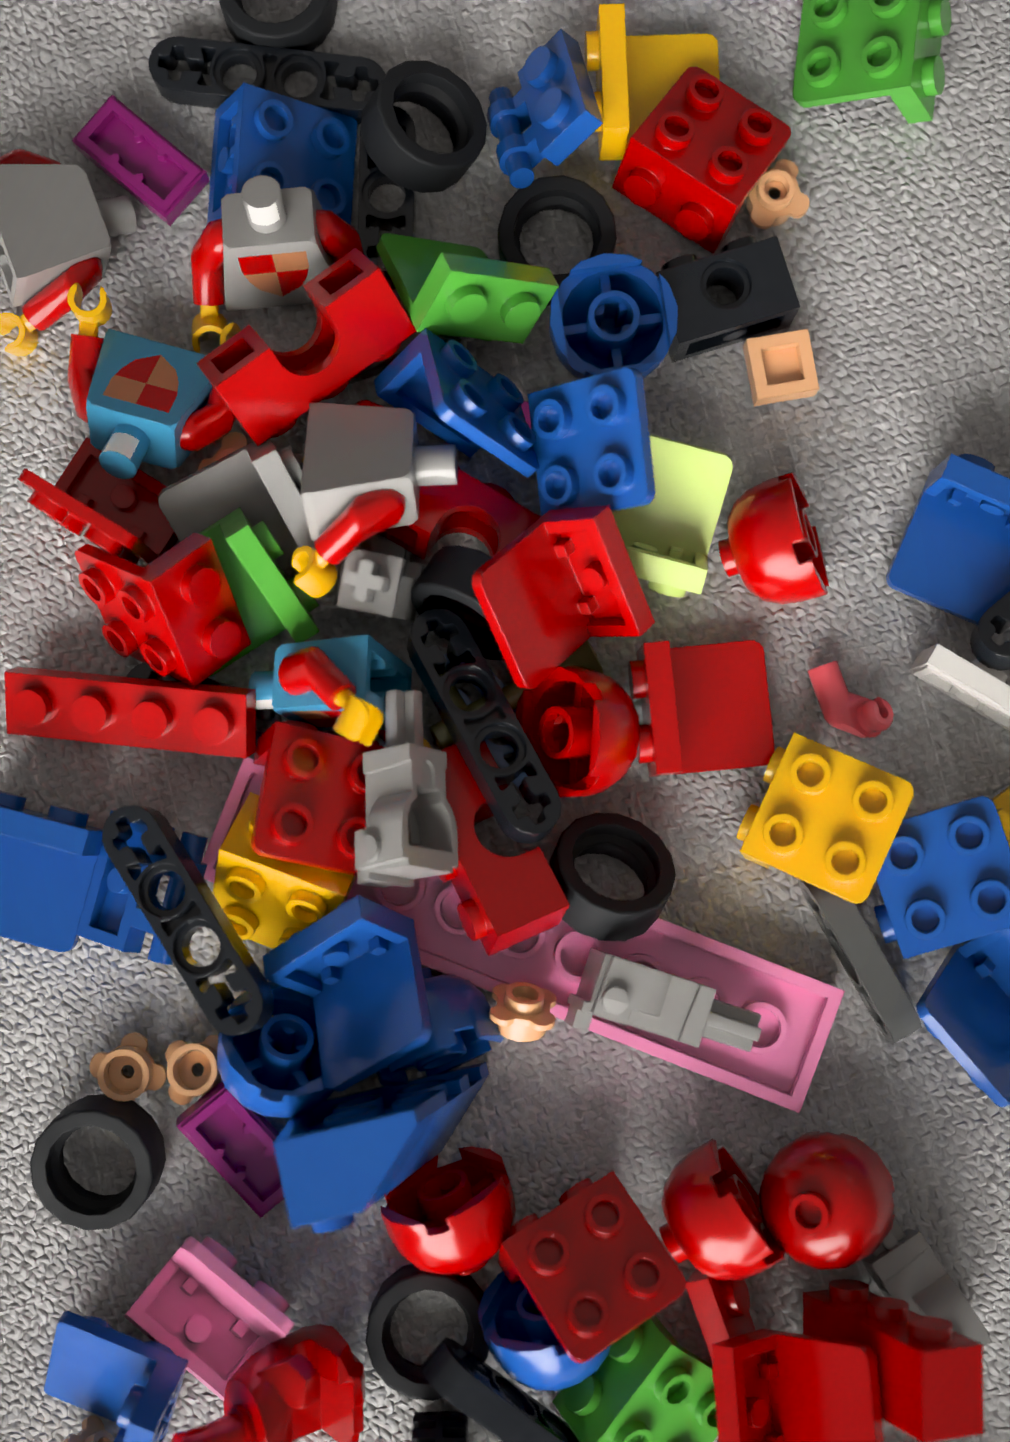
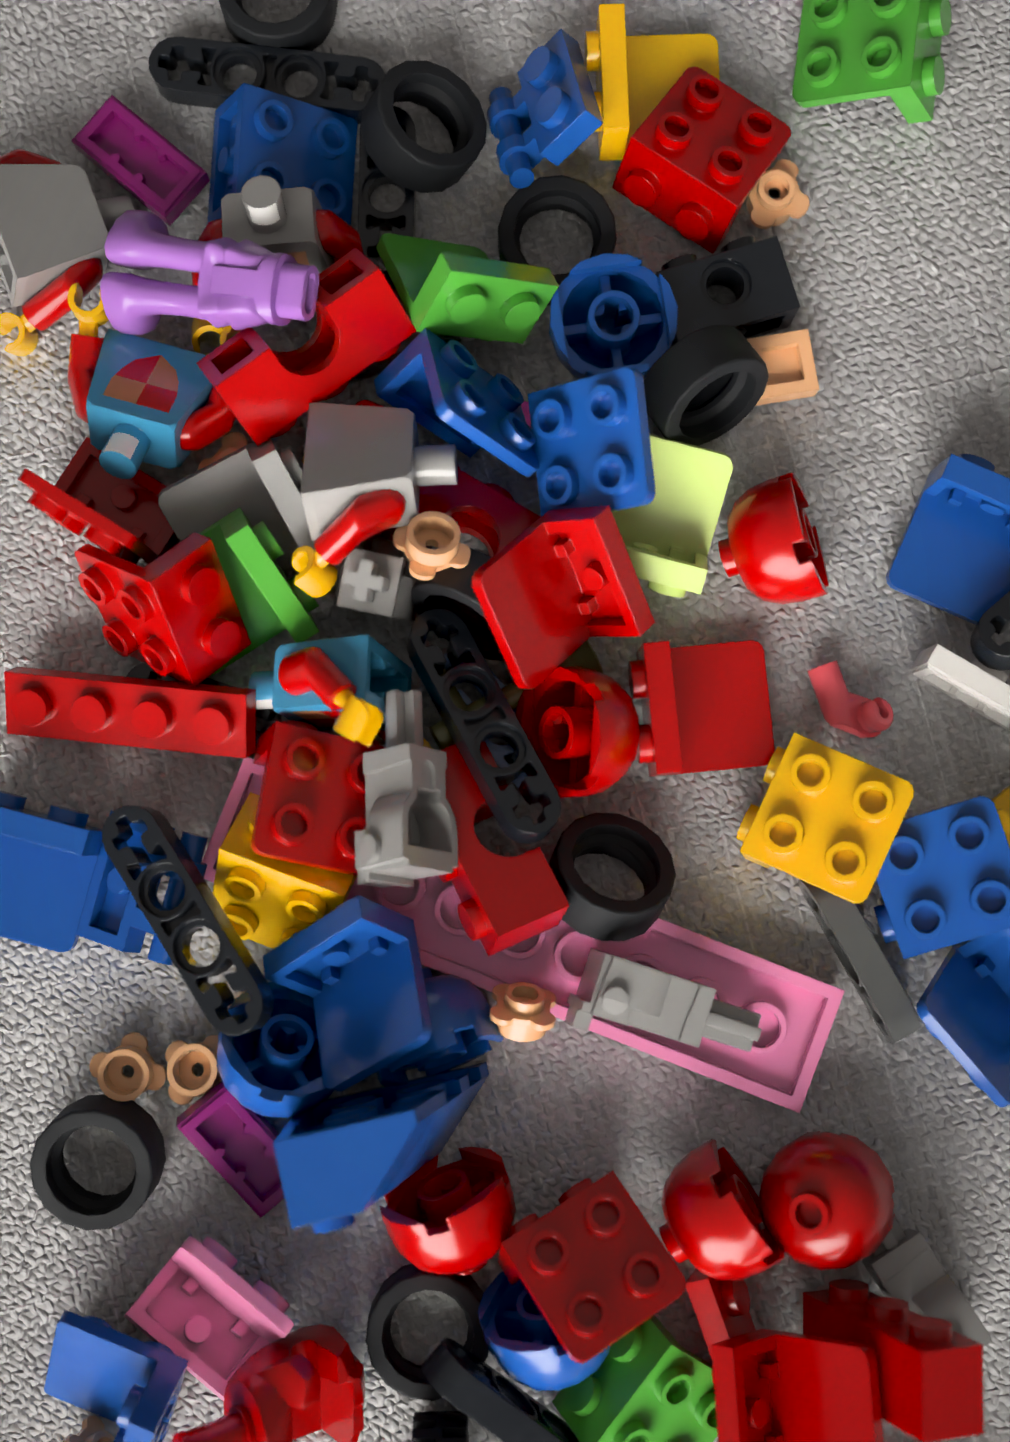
none -> medium lavender piece [100,210,319,335]
none -> light nougat plate [393,511,471,580]
none -> black tyre [644,325,769,446]

